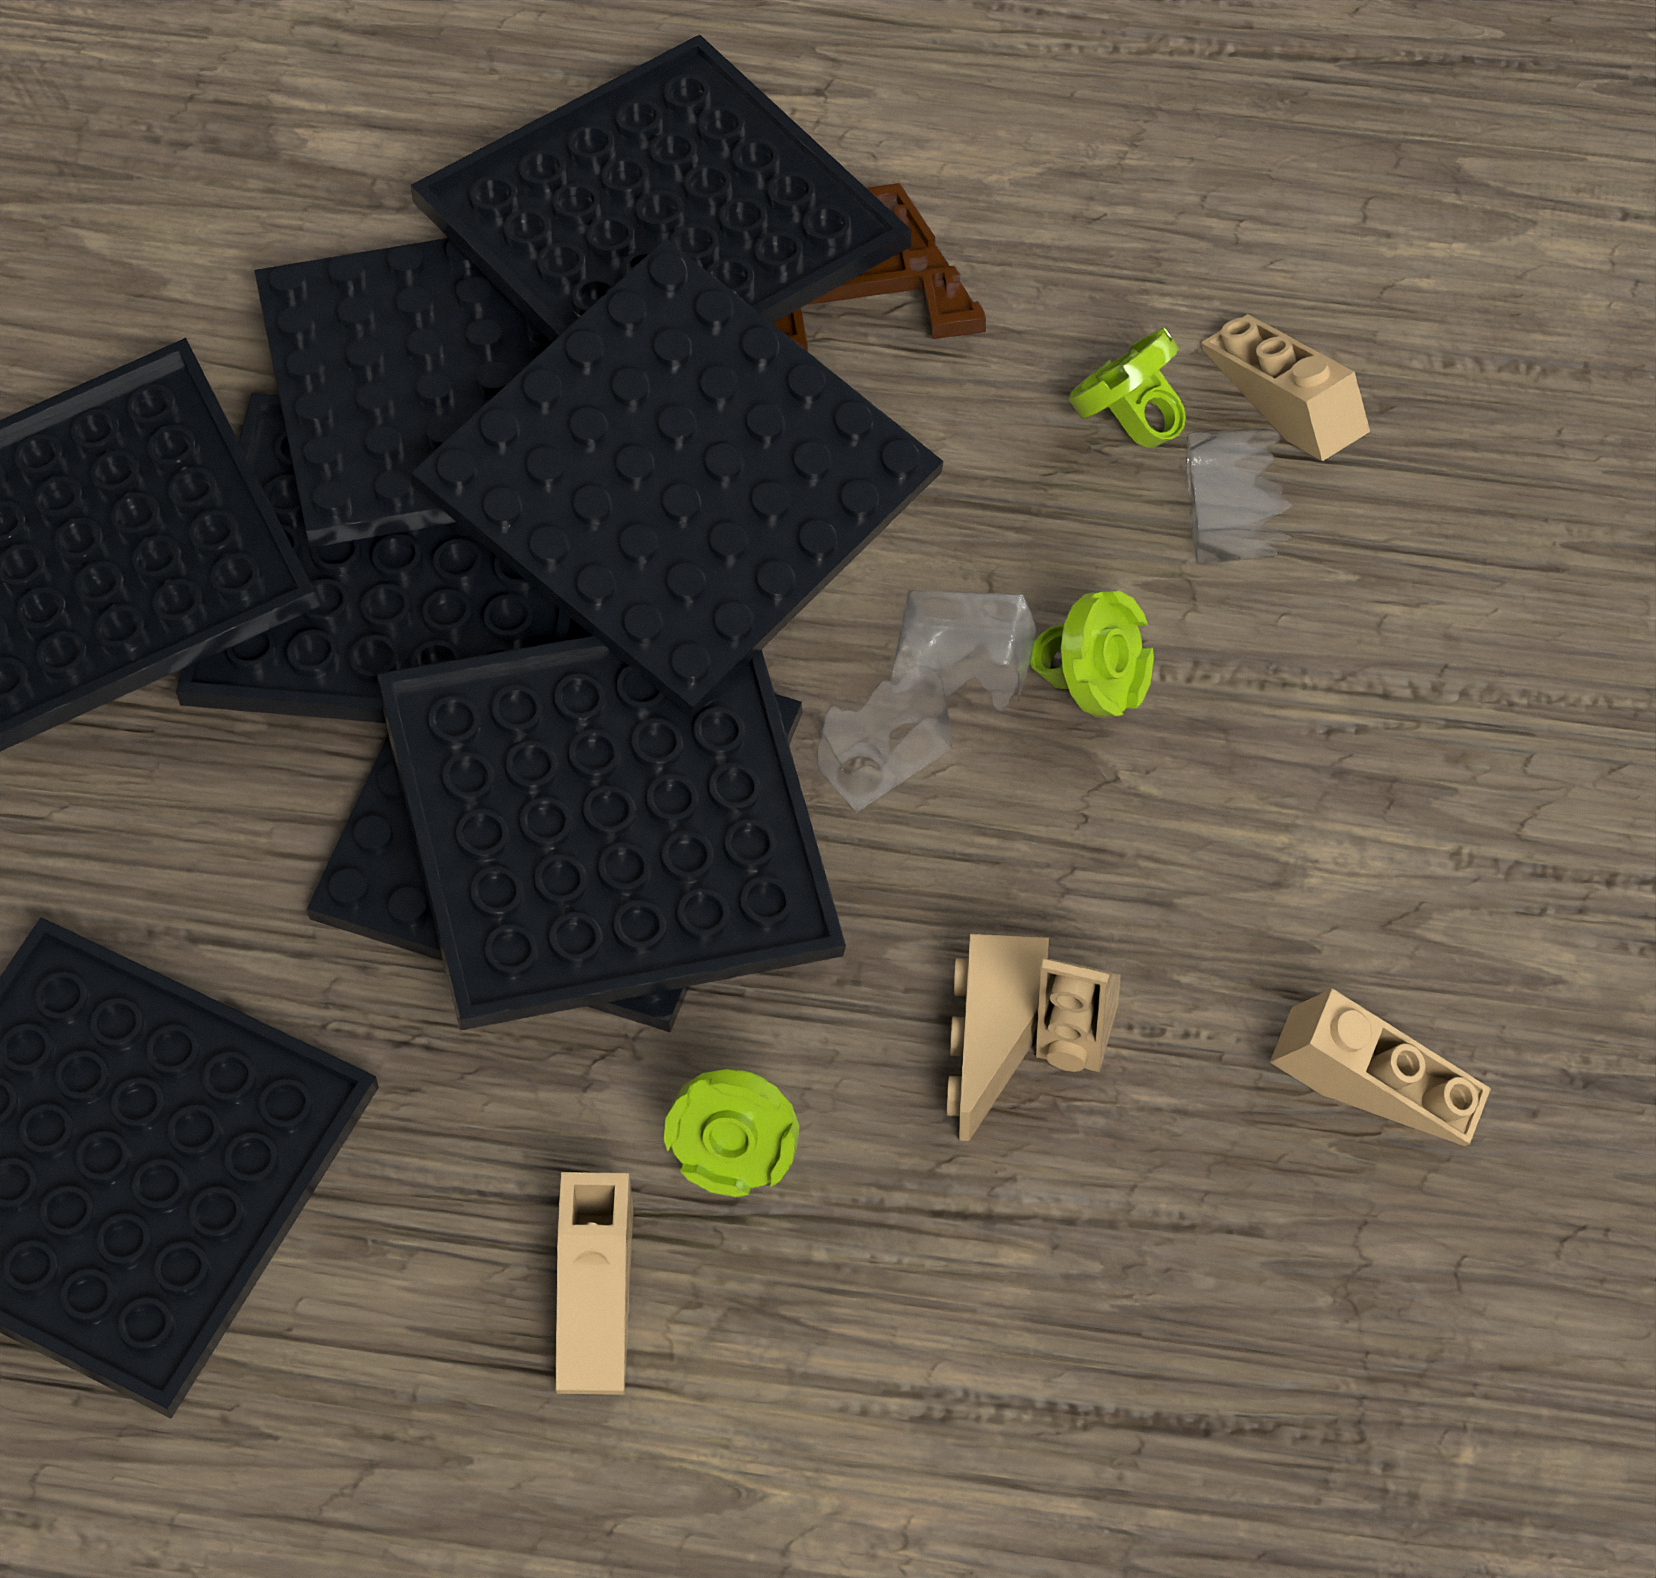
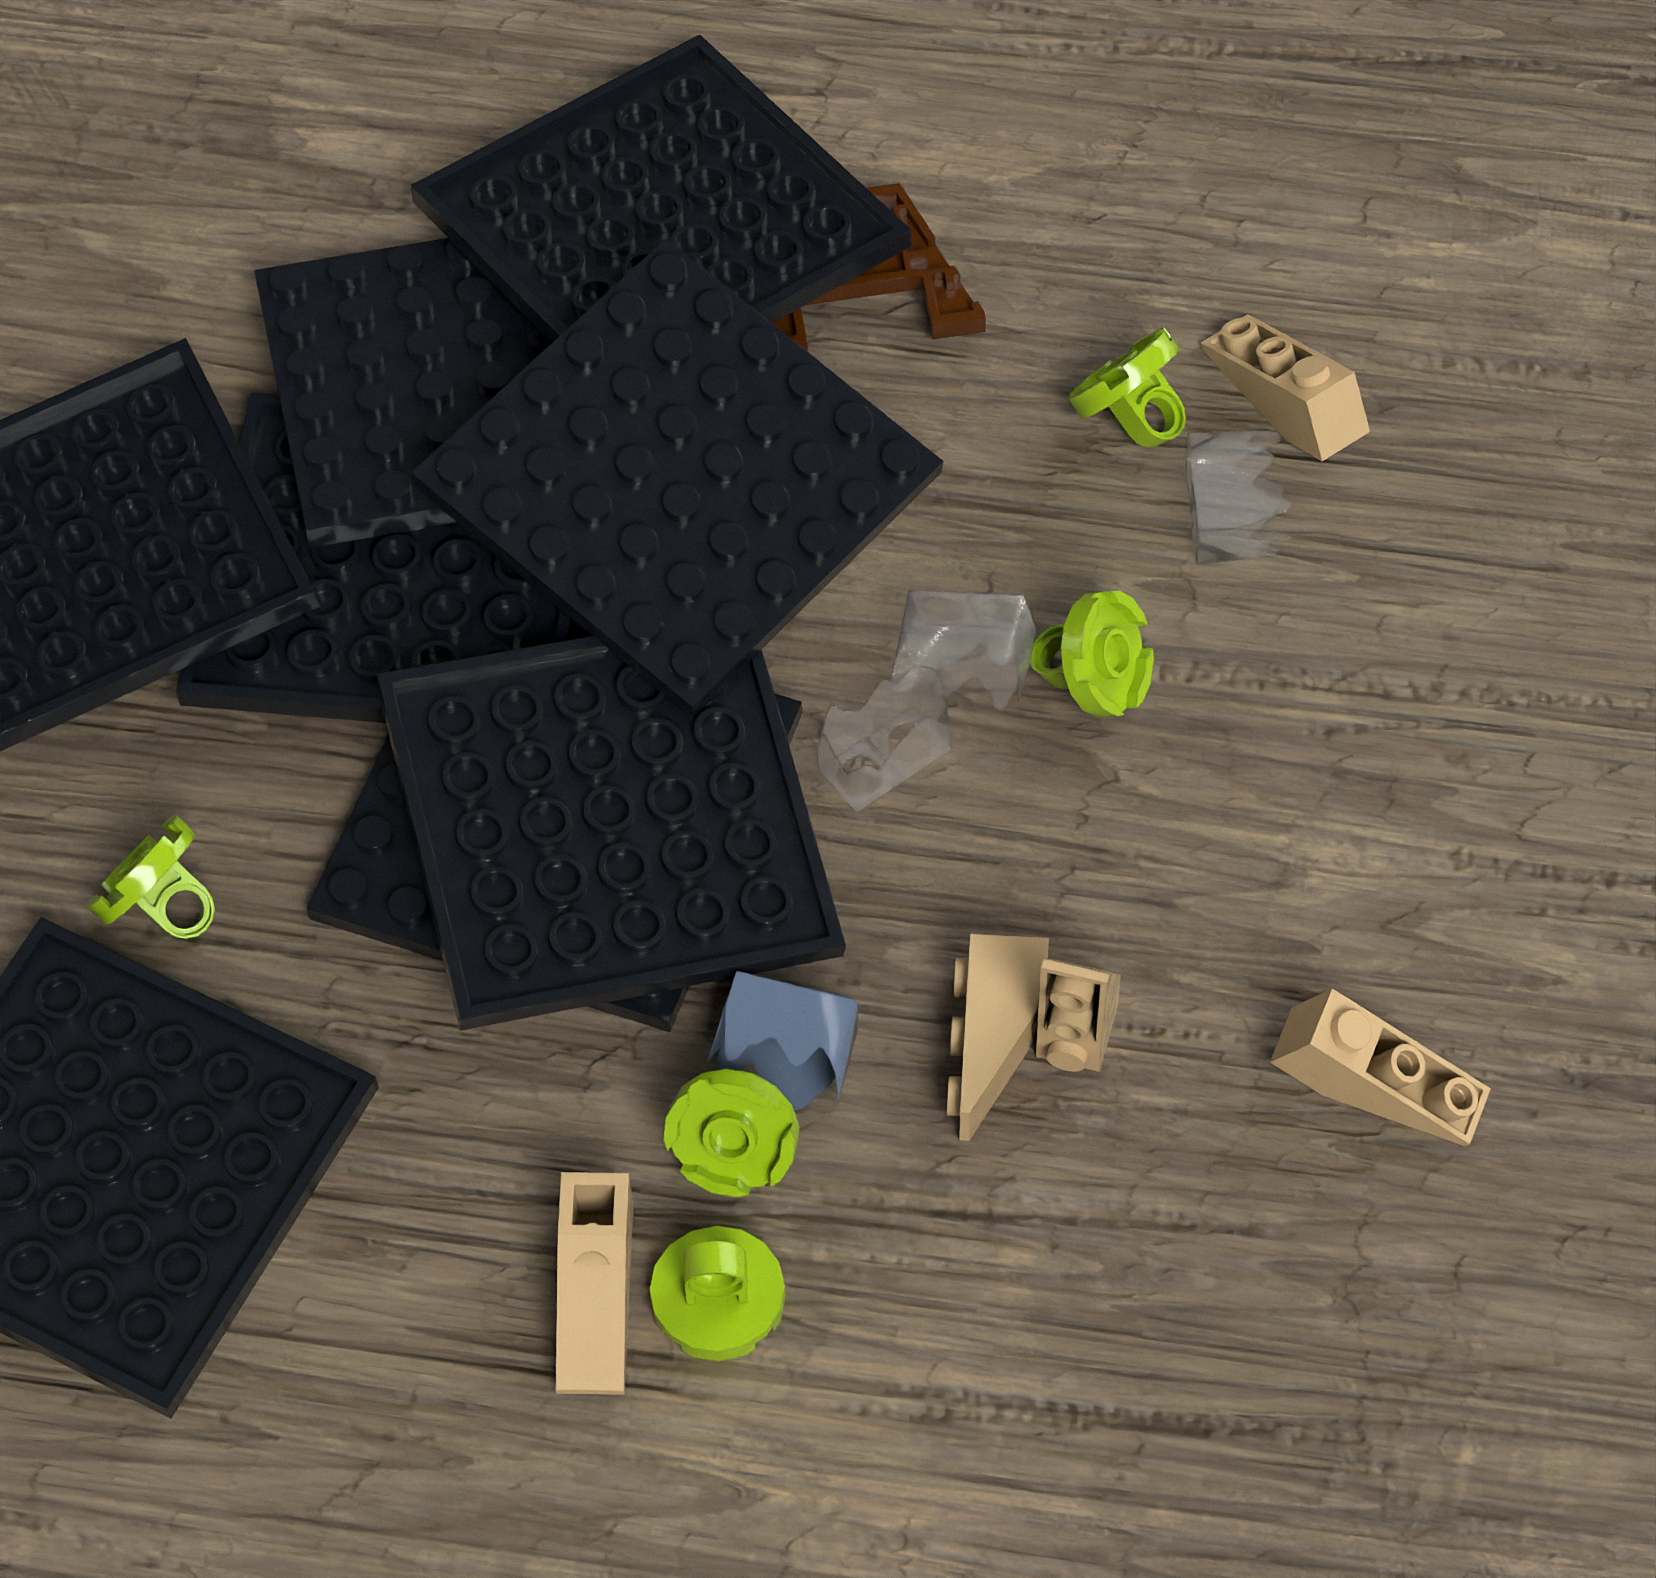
none -> lime tile [87,814,215,939]
none -> lime tile [649,1226,786,1362]
none -> sand blue piece [705,971,858,1111]

